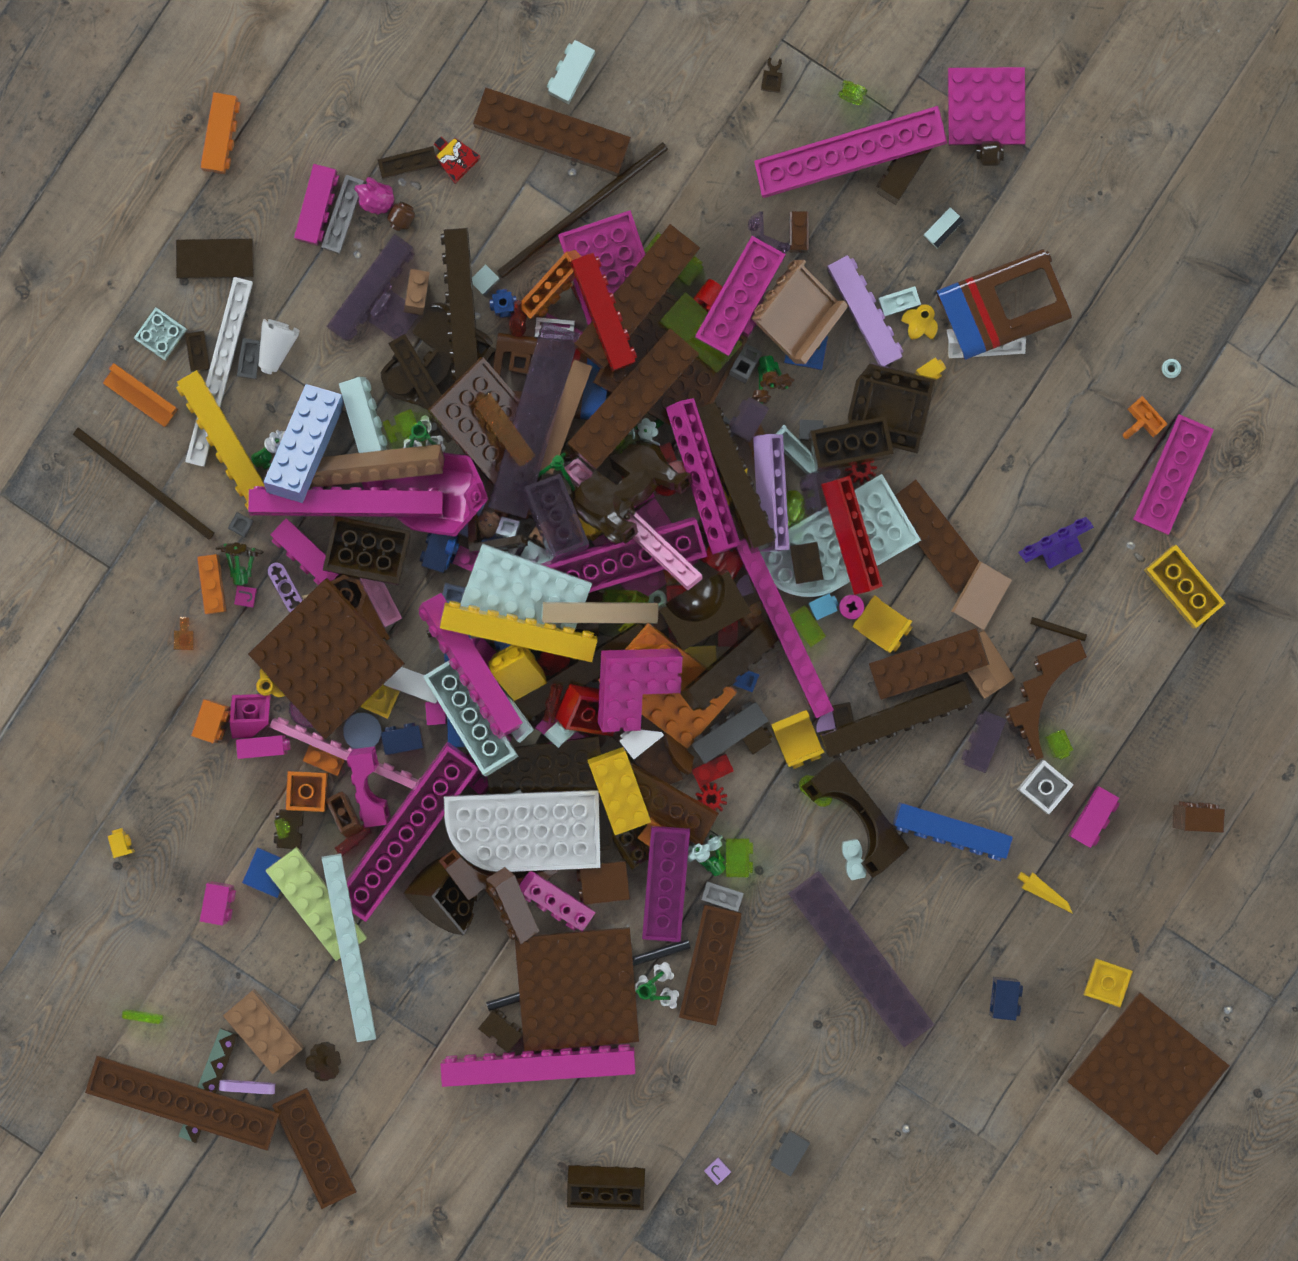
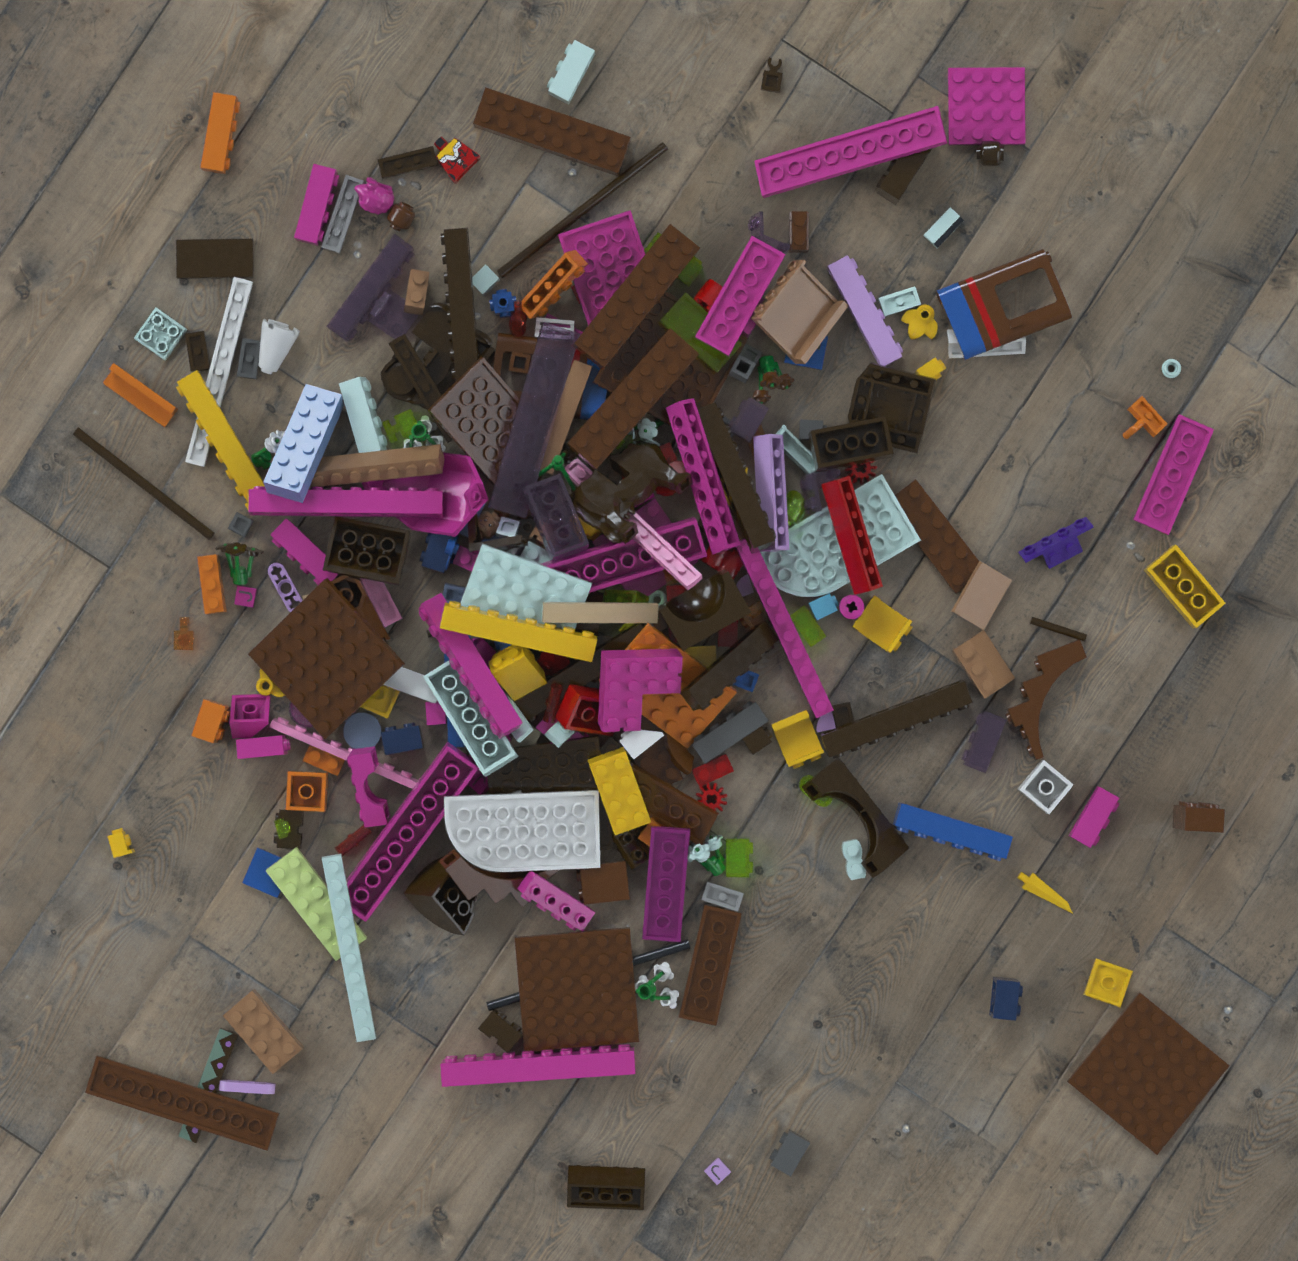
clear neon green tile [122,1009,164,1024] -> none
dark pink brick [200,881,236,926] -> none
reddish brown plate [272,1088,357,1209] -> none
dark brown plant [305,1042,341,1081] -> none
reddish brown brick [326,791,363,838] -> none
clear orange plate [474,393,536,467] -> none
brick [486,867,539,944] -> none
red brick [570,253,637,372] -> none
clear purple plate [788,870,934,1047] -> none
dark brown plate [790,542,824,584] -> none
clear neon green wheel [838,80,868,105] -> none
reddish brown plate [869,628,989,700] -> none
clear neon green brick [1045,729,1073,760] -> none

